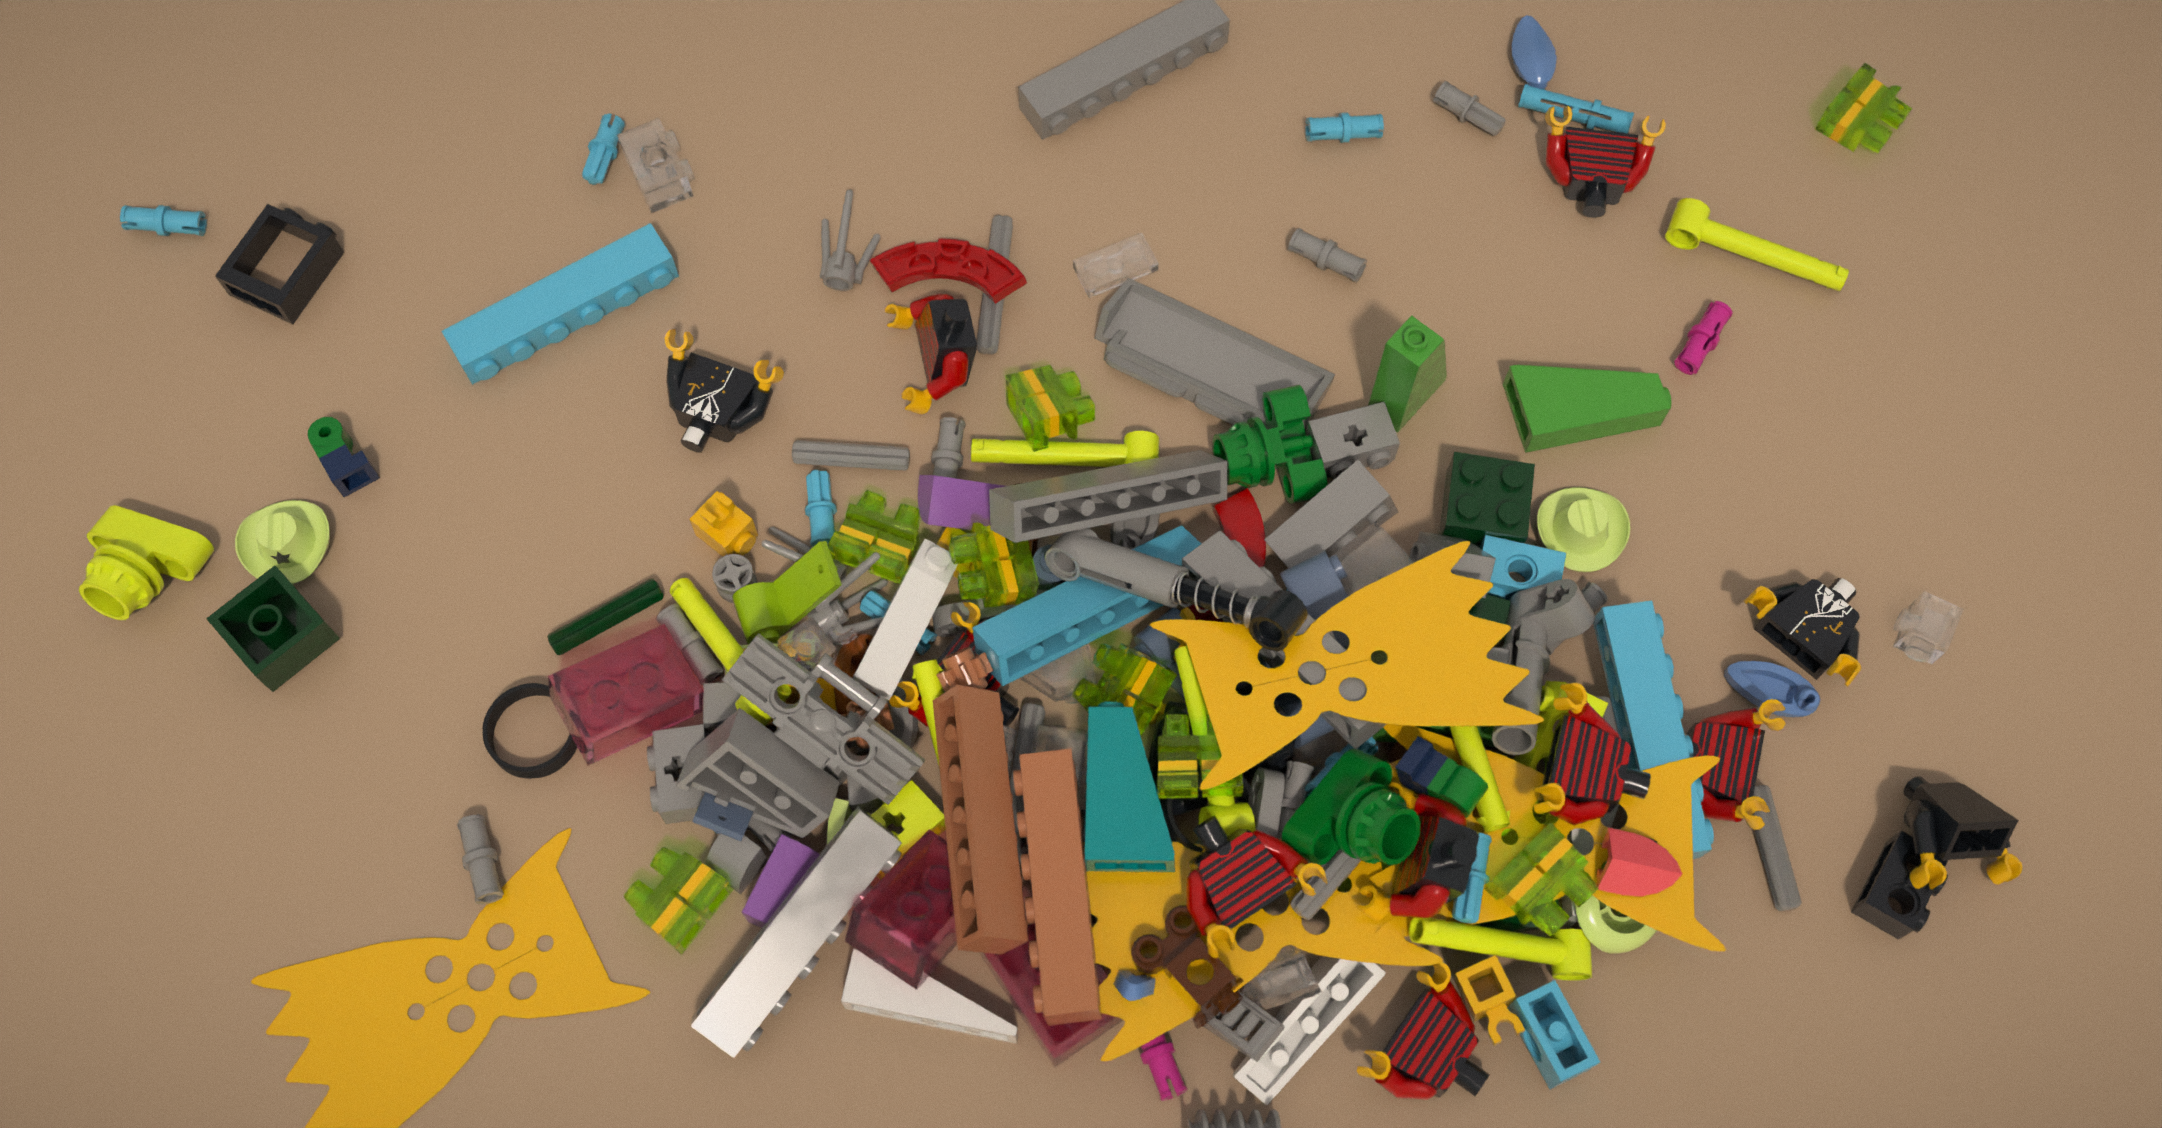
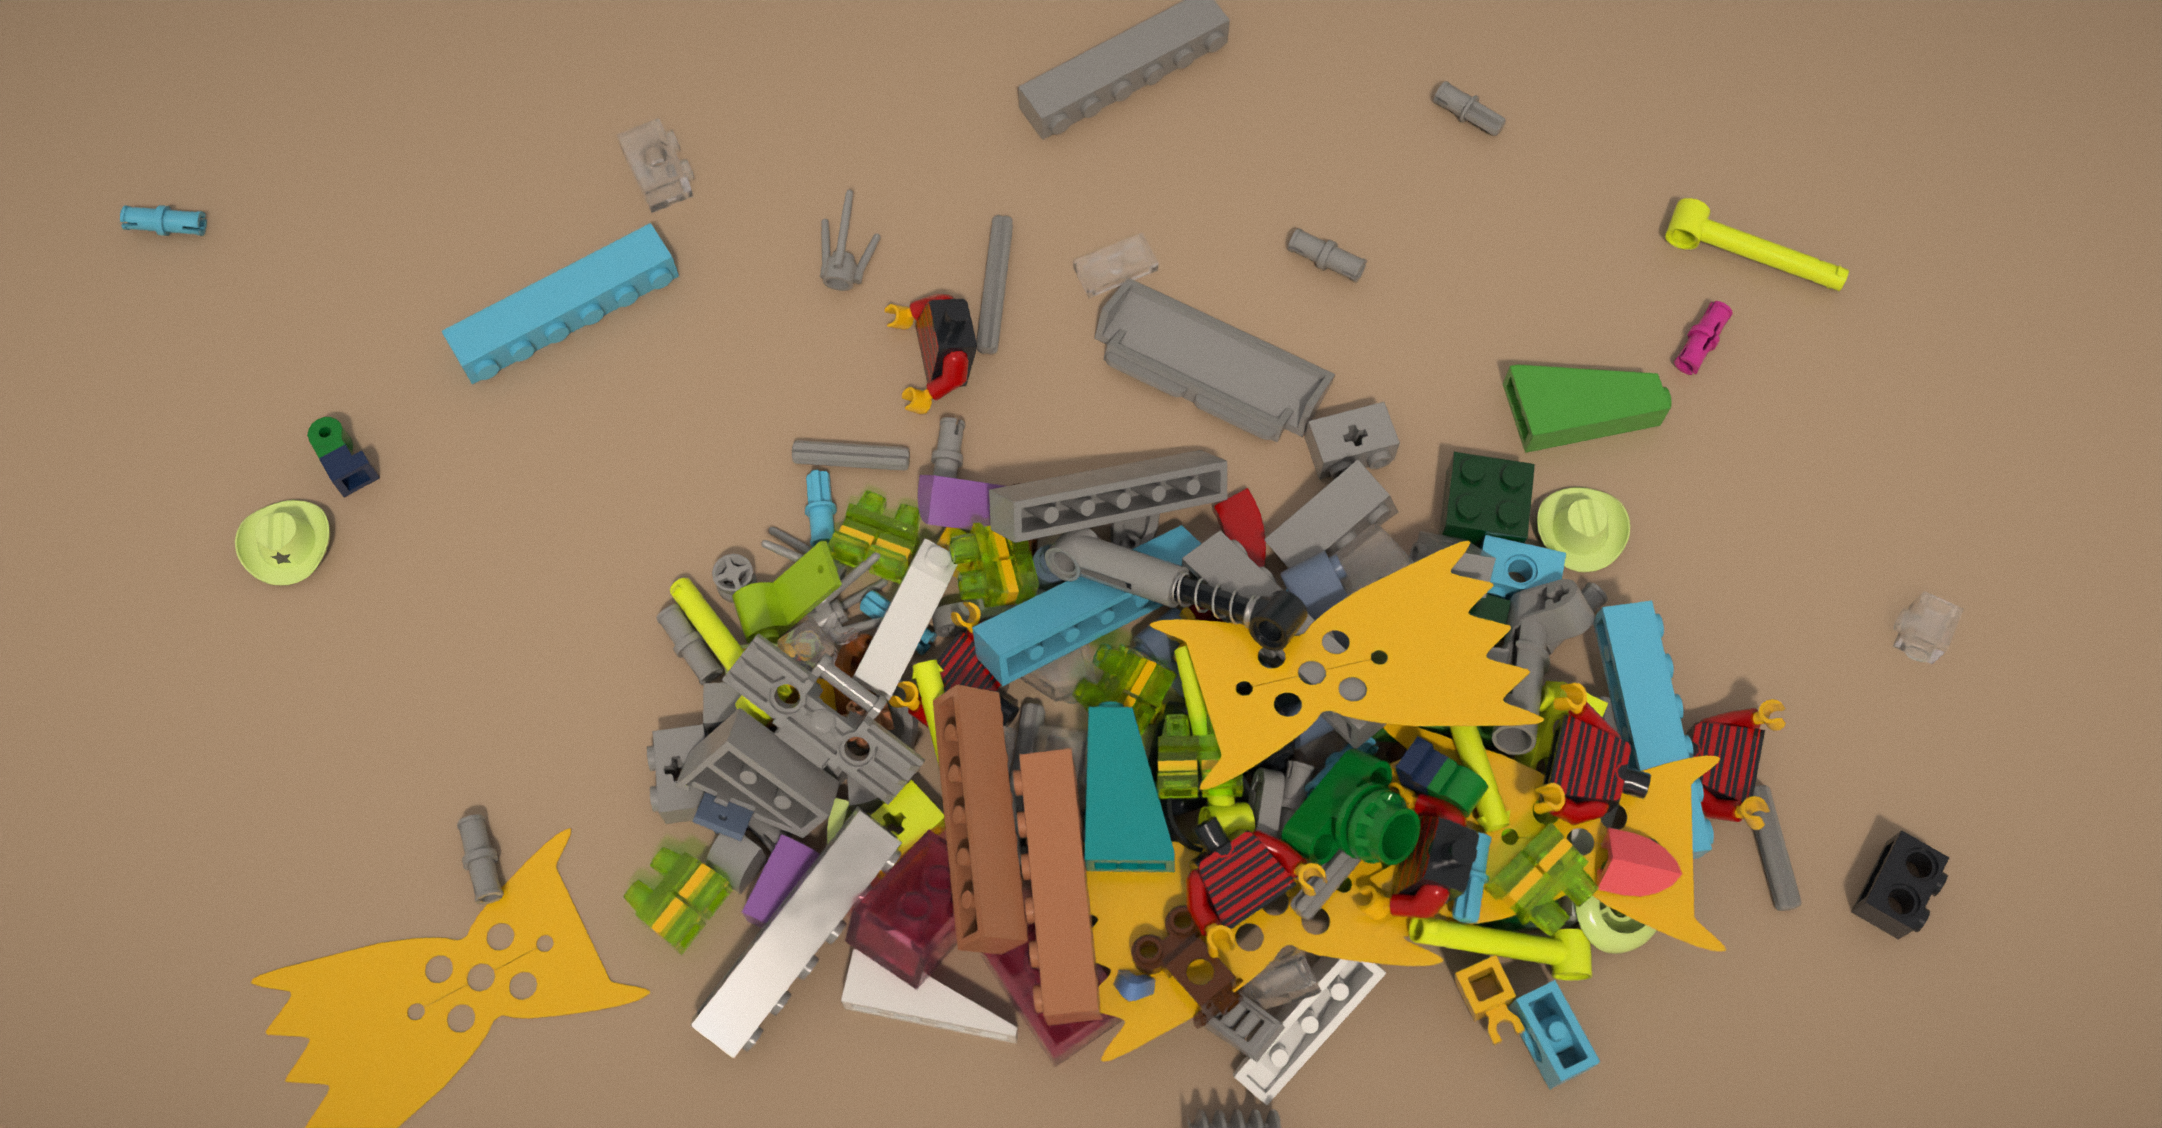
neon yellow beam [79,505,214,620] -> none
dark green brick [206,565,340,692] -> none
black window [215,204,344,325] -> none
black tyre [482,683,581,779] -> none
dark green axle [547,578,664,655] -> none
clear pink brick [548,624,704,766] -> none
medium azure axle [582,114,625,185] -> none
black torso [665,329,784,453] -> none
yellow brick [689,491,758,557] -> none
red tile [870,238,1027,304] -> none
nougat gear [937,646,993,692] -> none
neon yellow piece [971,431,1160,467] -> none
clear neon green hips [1005,365,1095,452] -> none
dark pink pin [1140,1034,1188,1101] -> none
green beam [1212,385,1328,504] -> none
medium azure pin [1305,112,1384,143] -> none
torso [1357,962,1490,1100] -> none
bright green slope [1368,315,1447,433] -> none
medium blue arm [1512,15,1557,89] -> none
medium azure pin [1518,84,1634,134] -> none
torso [1545,106,1666,218] -> none
medium blue arm [1724,661,1820,717] -> none
black torso [1743,578,1861,686] -> none
clear neon green hips [1815,62,1913,153] -> none
black torso [1903,776,2023,890] -> none

